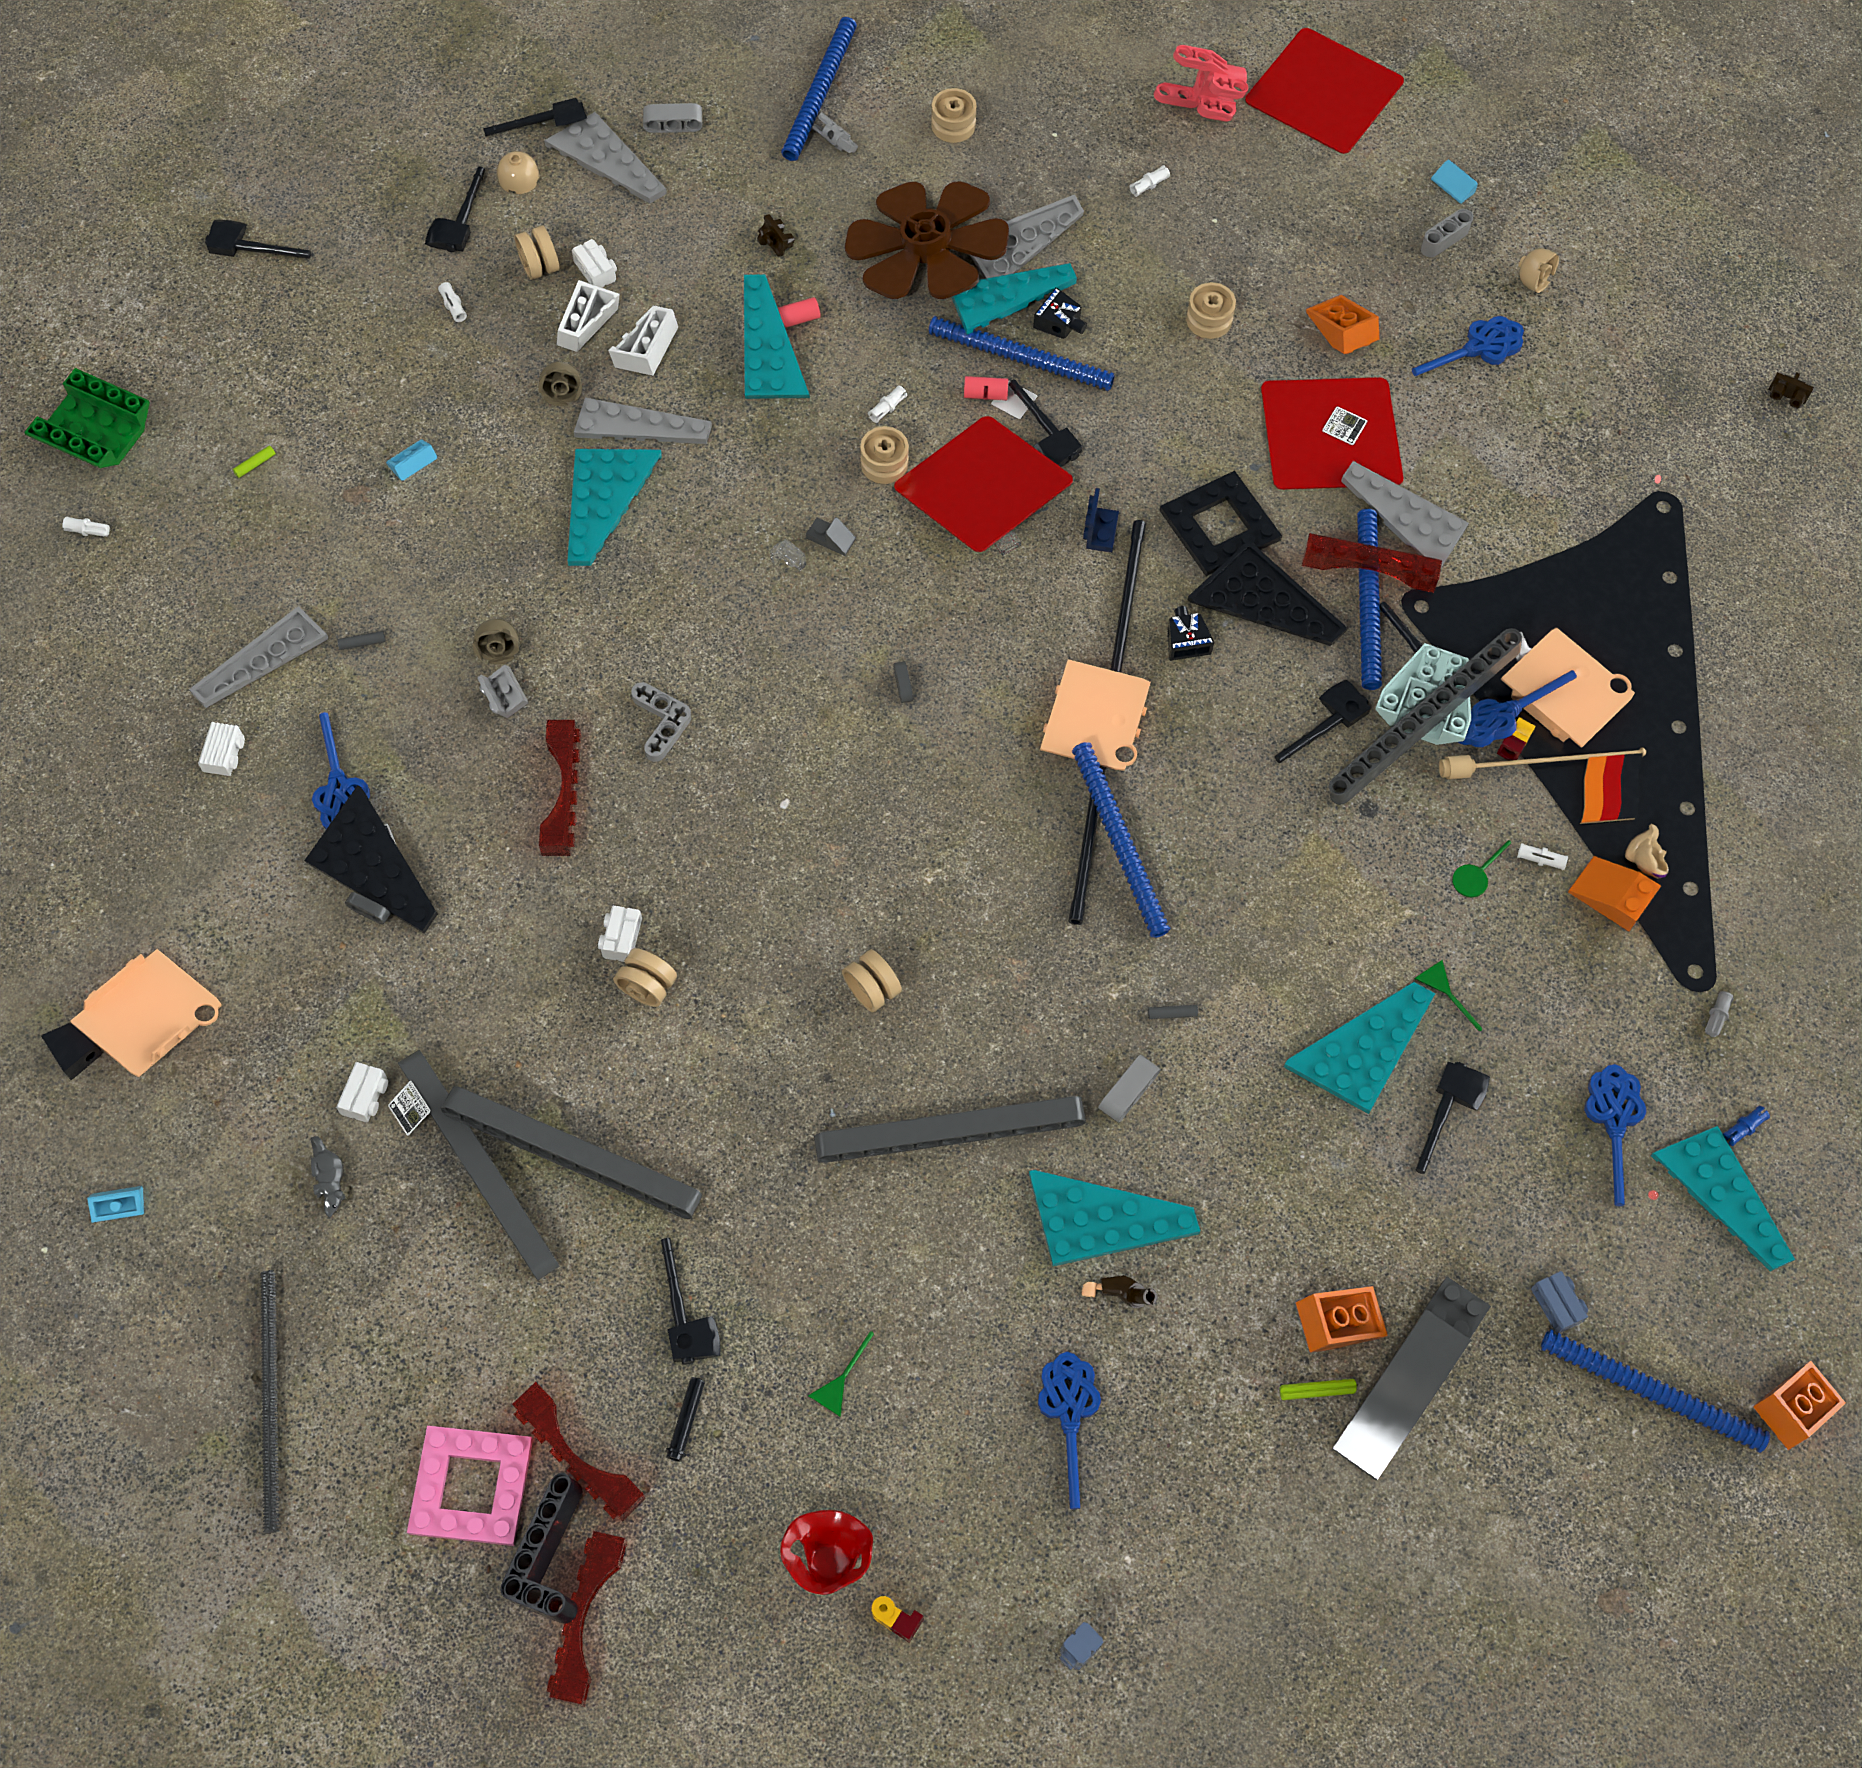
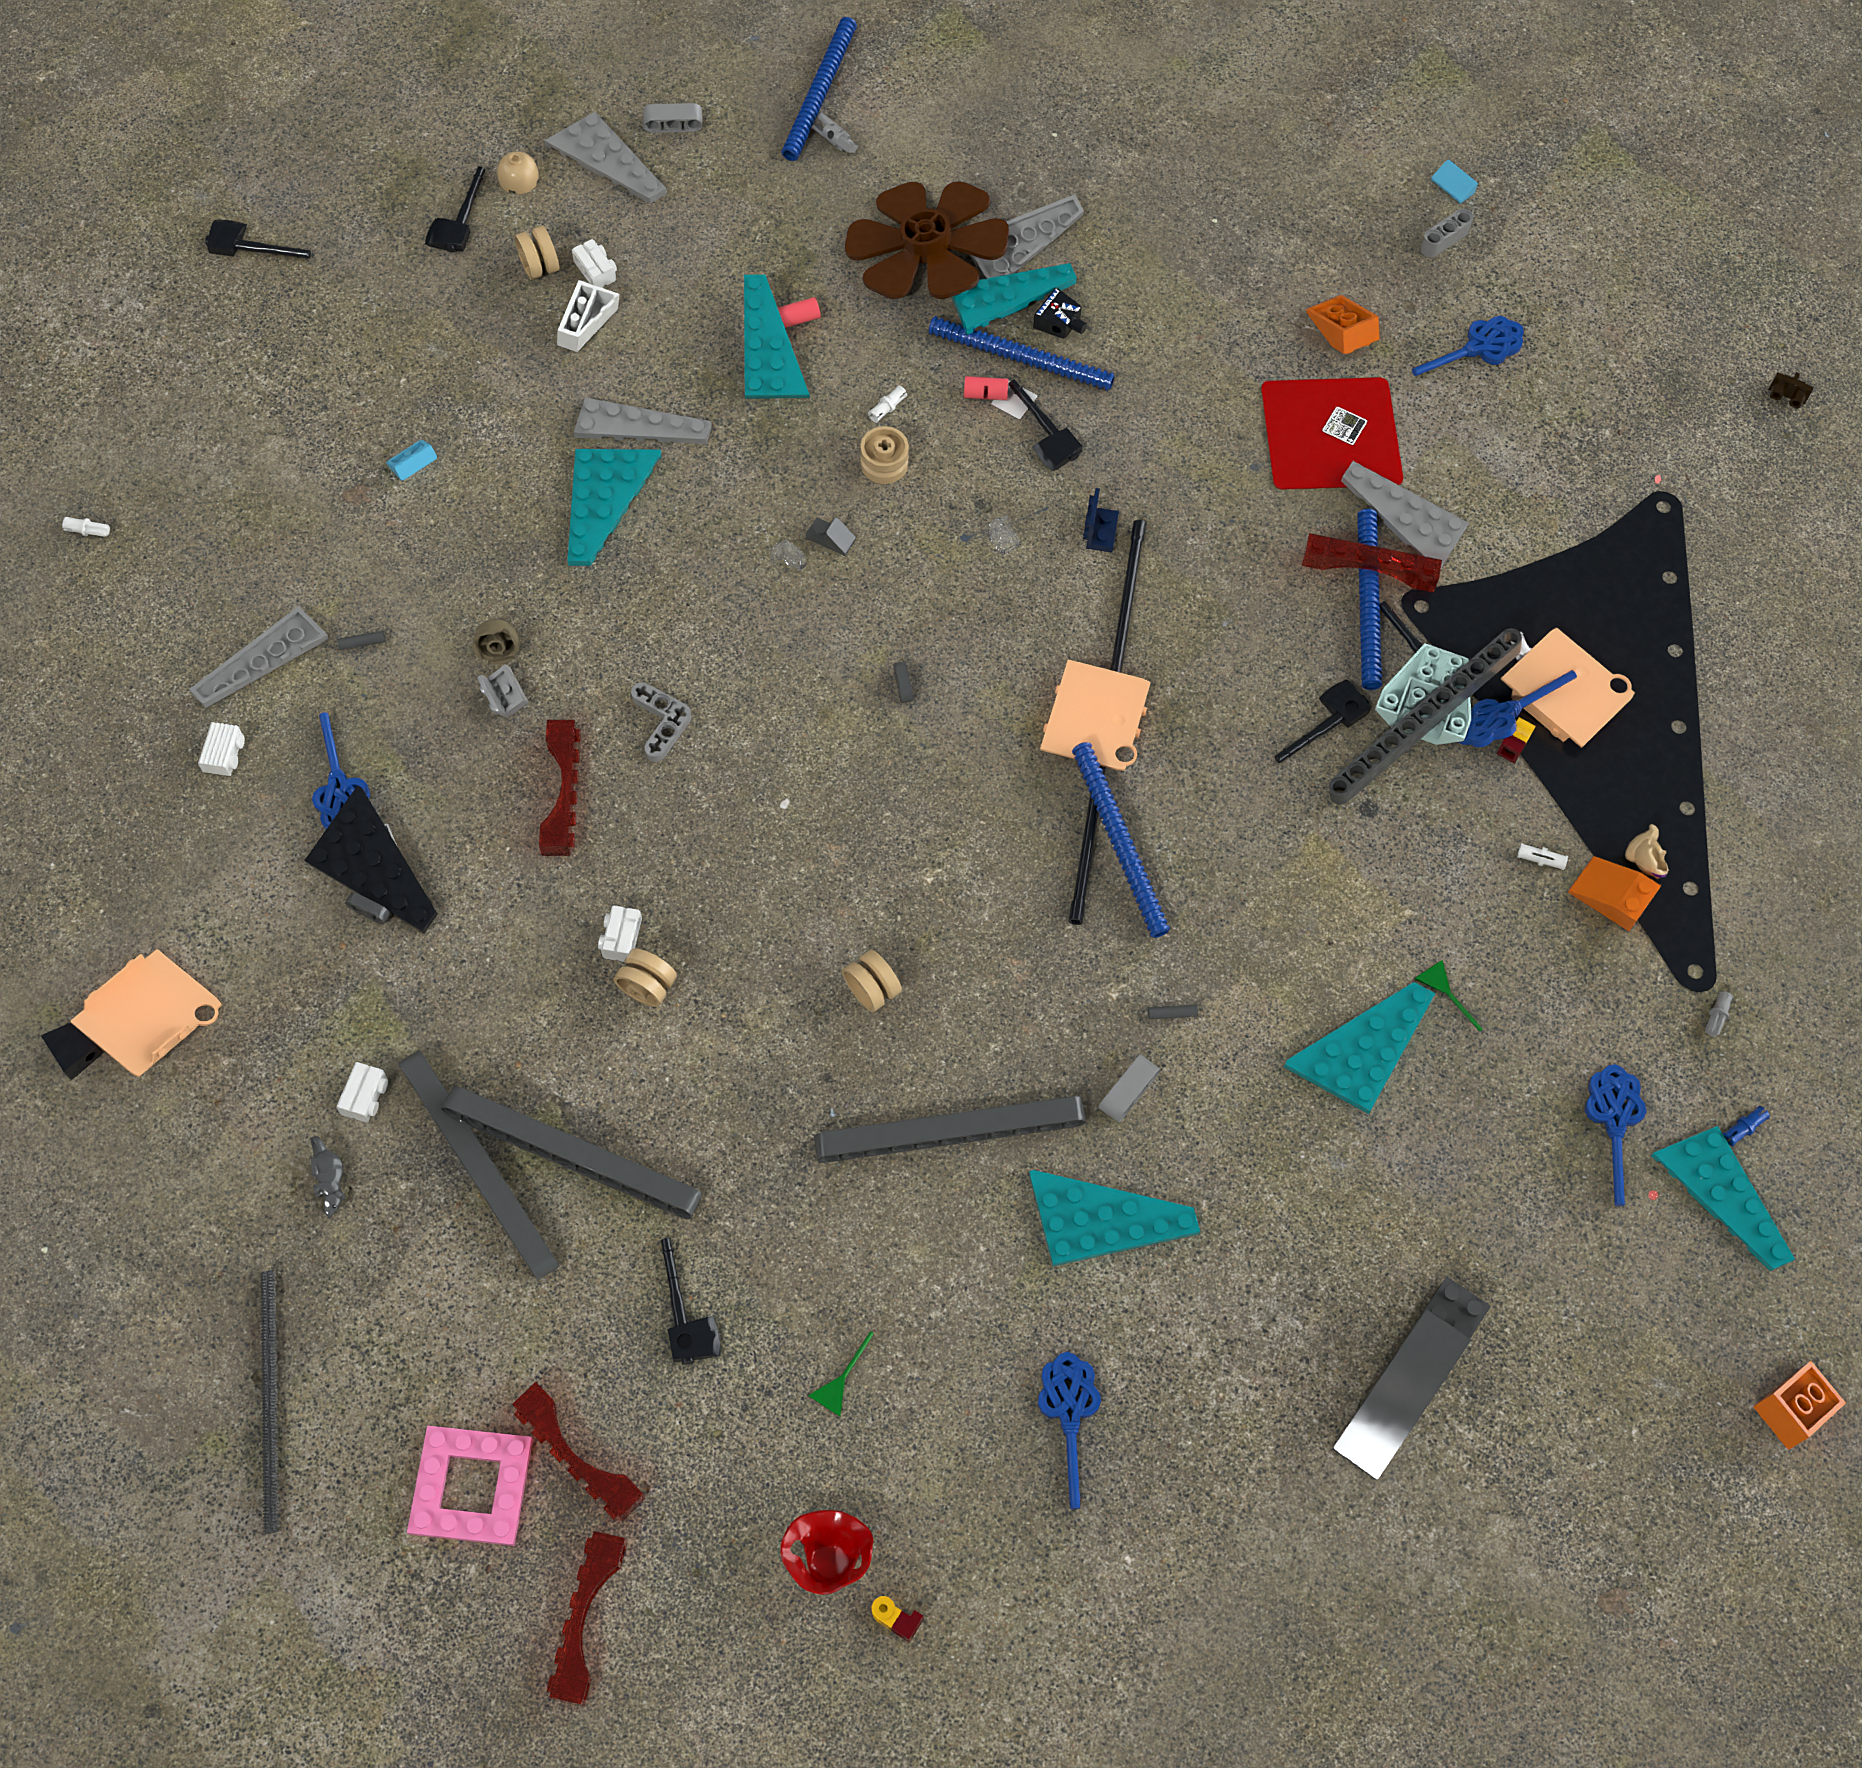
green slope [24,368,150,468] -> none
medium azure slope [87,1186,144,1223] -> none
lime piece [232,445,276,478] -> none
sticker [388,1081,431,1136] -> none
white pin [438,282,467,322] -> none
black piece [483,98,587,137] -> none
black beam [500,1473,583,1624] -> none
dark tan cylinder [538,361,582,406] -> none
white wedge [608,306,678,375] -> none
black axle [665,1377,705,1462] -> none
dark brown hips [757,214,795,257] -> none
red piece [894,416,1073,552] -> none
tan wheel [931,88,977,143] -> none
sand blue brick [1059,1622,1103,1670] -> none
dark brown arm [1082,1275,1158,1308] -> none
white pin [1130,165,1170,197] -> none
coral piece [1154,45,1248,122] -> none
black plate [1159,471,1282,576] -> none
black torso [1167,606,1214,661] -> none
tan wheel [1186,282,1236,339] -> none
black wing [1187,540,1347,646] -> none
red piece [1245,28,1404,154] -> none
lime axle [1279,1379,1357,1400] -> none
orange slope [1296,1286,1388,1353] -> none
black piece [1415,1062,1490,1174] -> none
flag [1439,748,1646,824] -> none
green piece [1452,840,1511,898] -> none
tan cylinder [1518,248,1559,293] -> none
sand blue brick [1531,1271,1588,1334] -> none
blue piece [1541,1329,1770,1453] -> none

